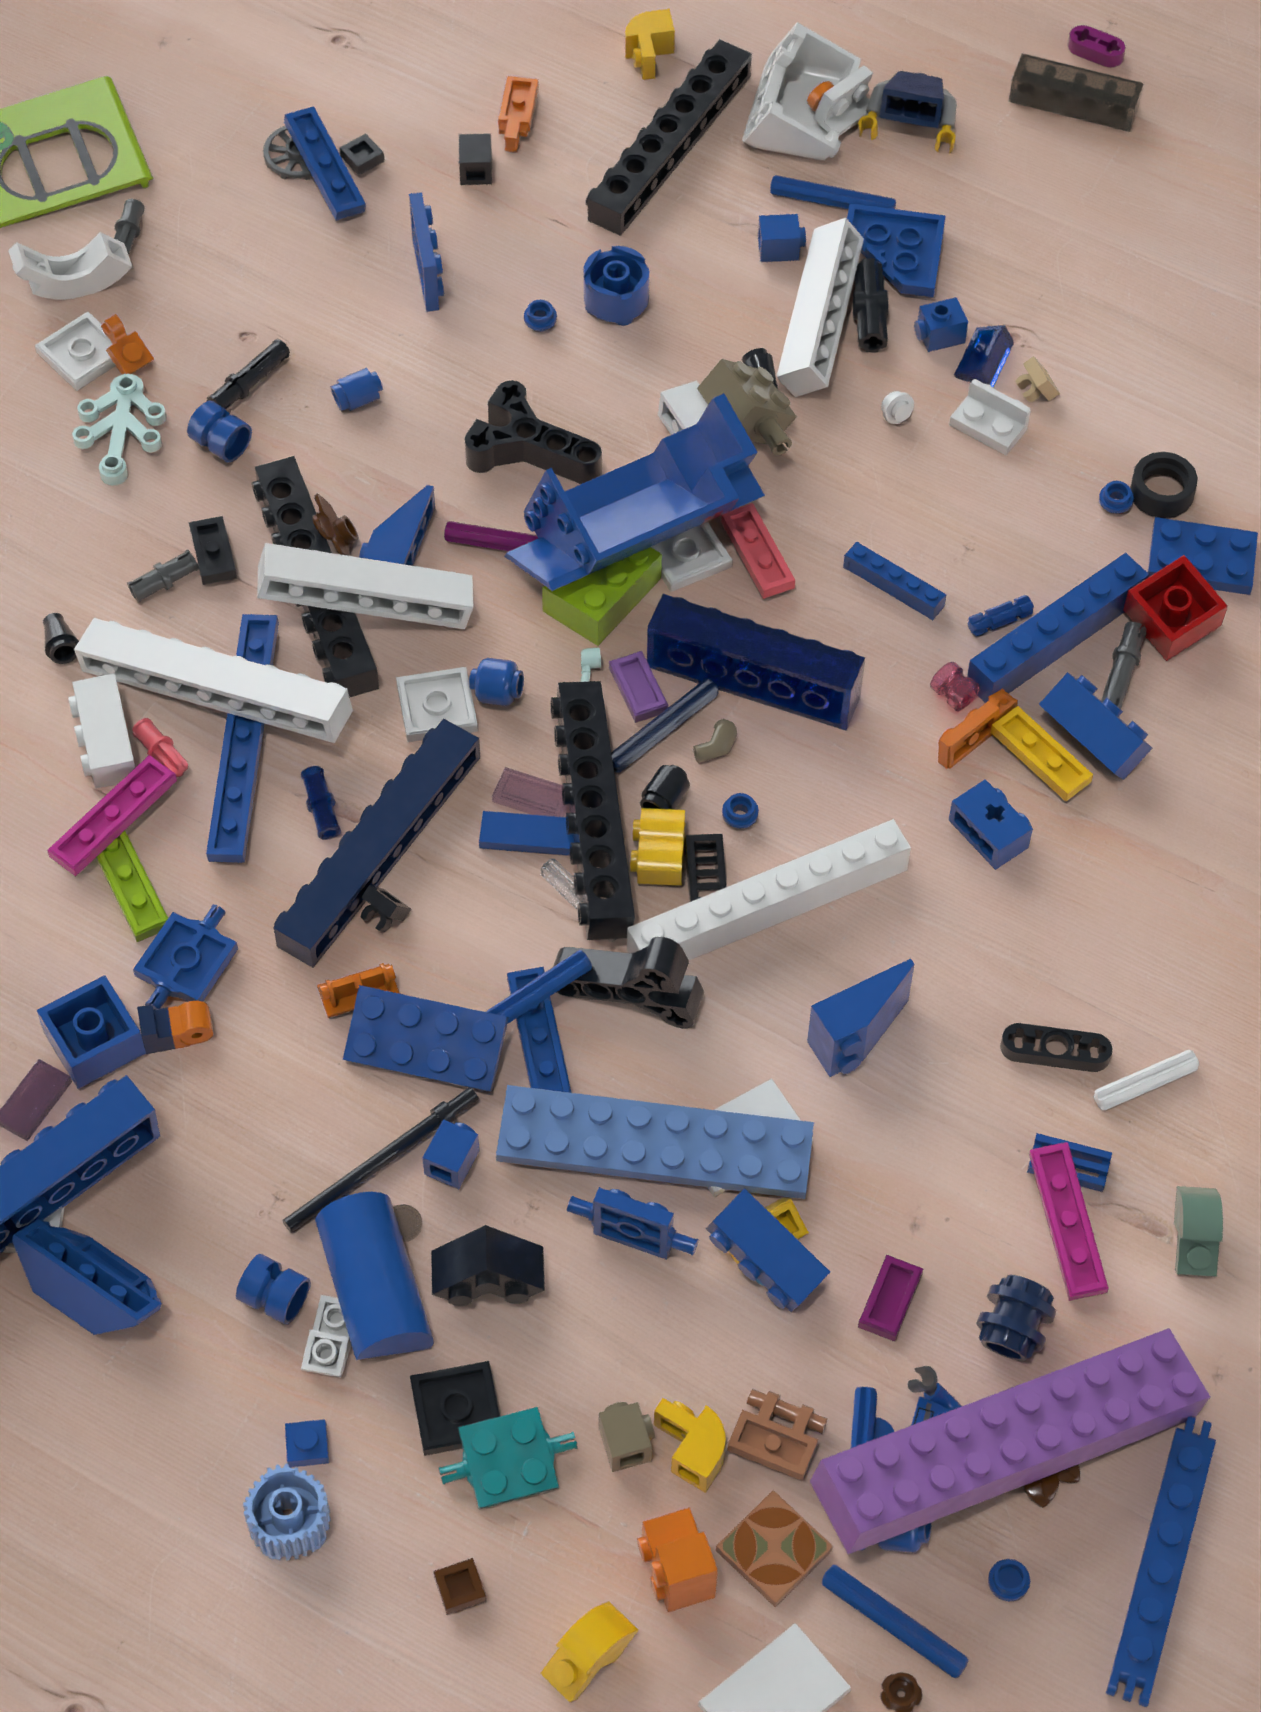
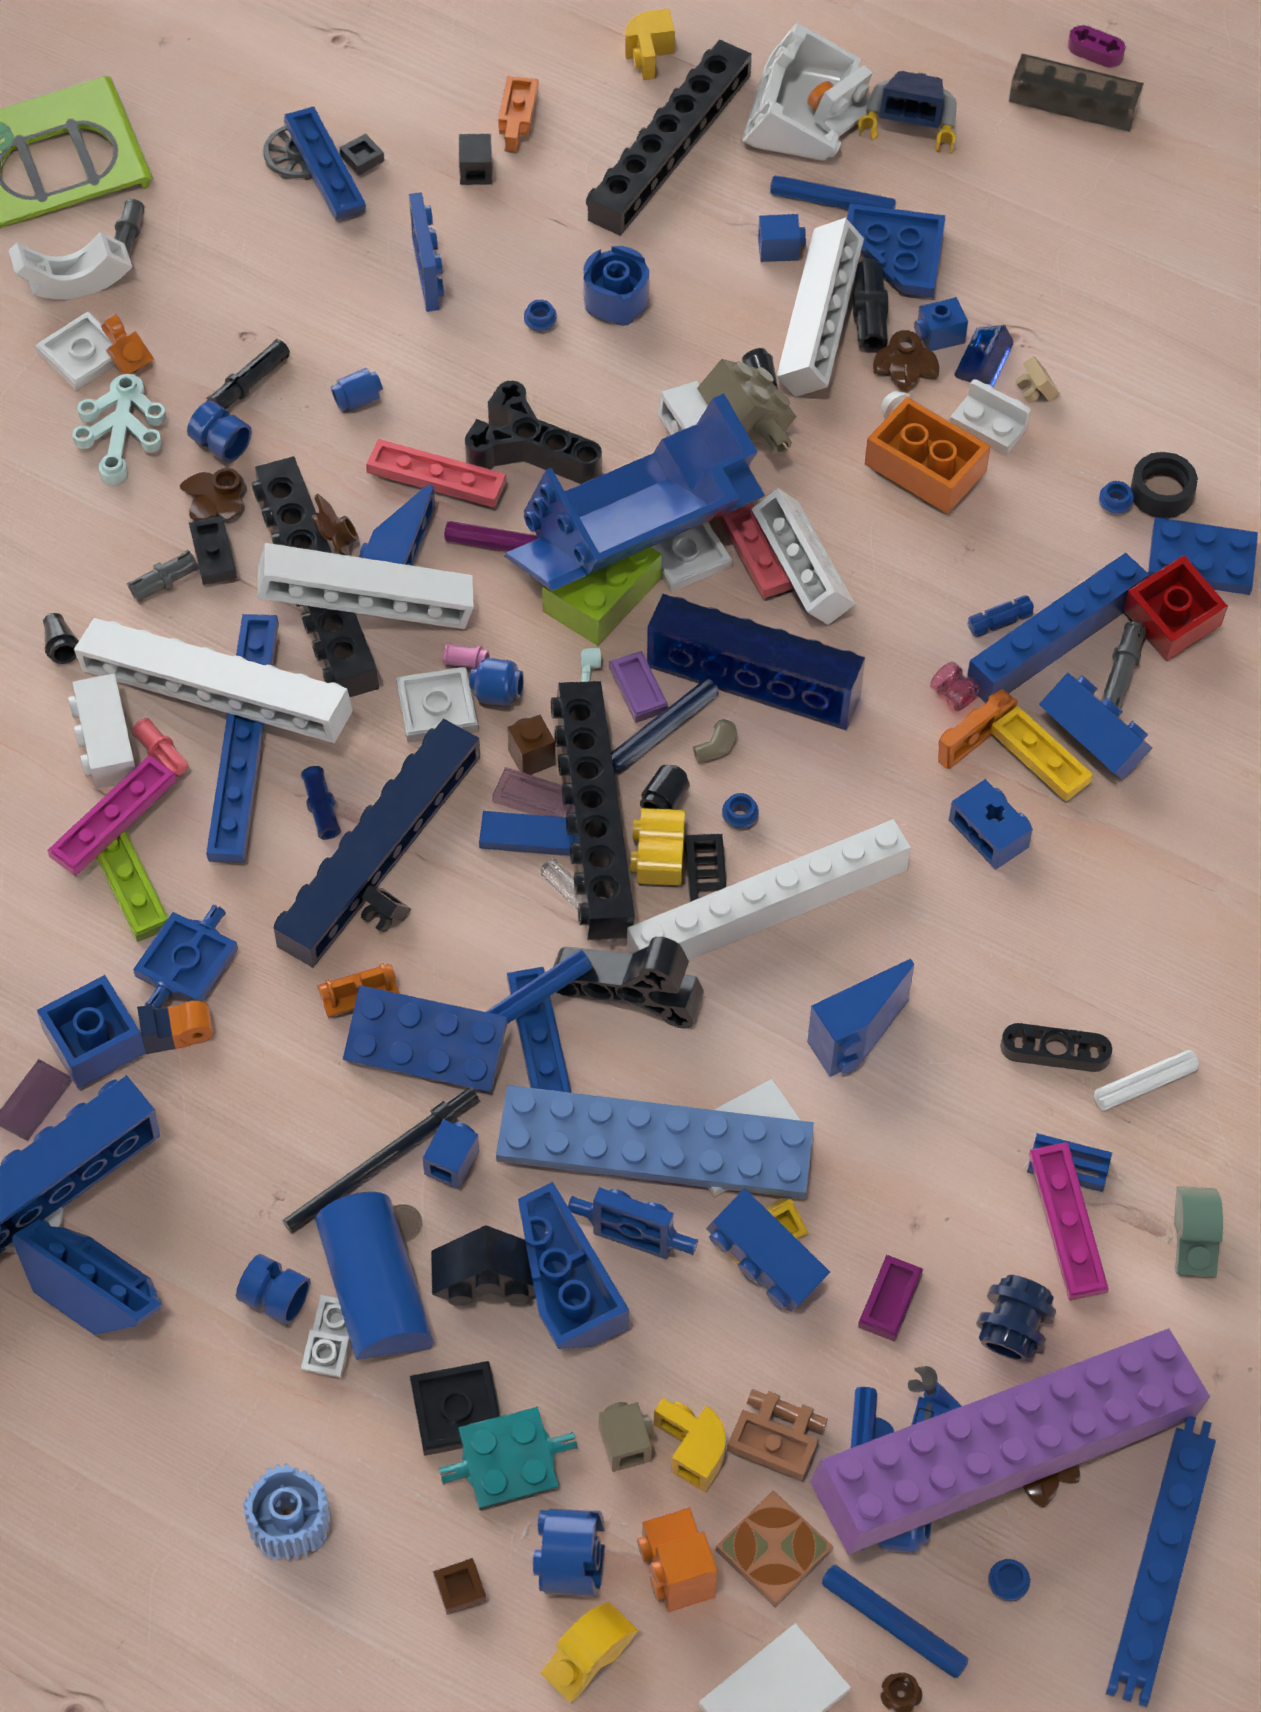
blue plate [285,1419,329,1468] -> none
blue piece [843,542,947,621] -> none
none -> reddish brown plate [180,468,245,521]
none -> coral plate [366,439,506,508]
none -> bright pink pin [443,643,490,669]
none -> reddish brown brick [507,714,556,778]
none -> blue wedge [518,1182,629,1349]
none -> blue brick [533,1509,605,1597]
none -> white brick [752,488,855,625]
none -> orange brick [864,397,991,514]
none -> reddish brown plate [873,330,939,393]

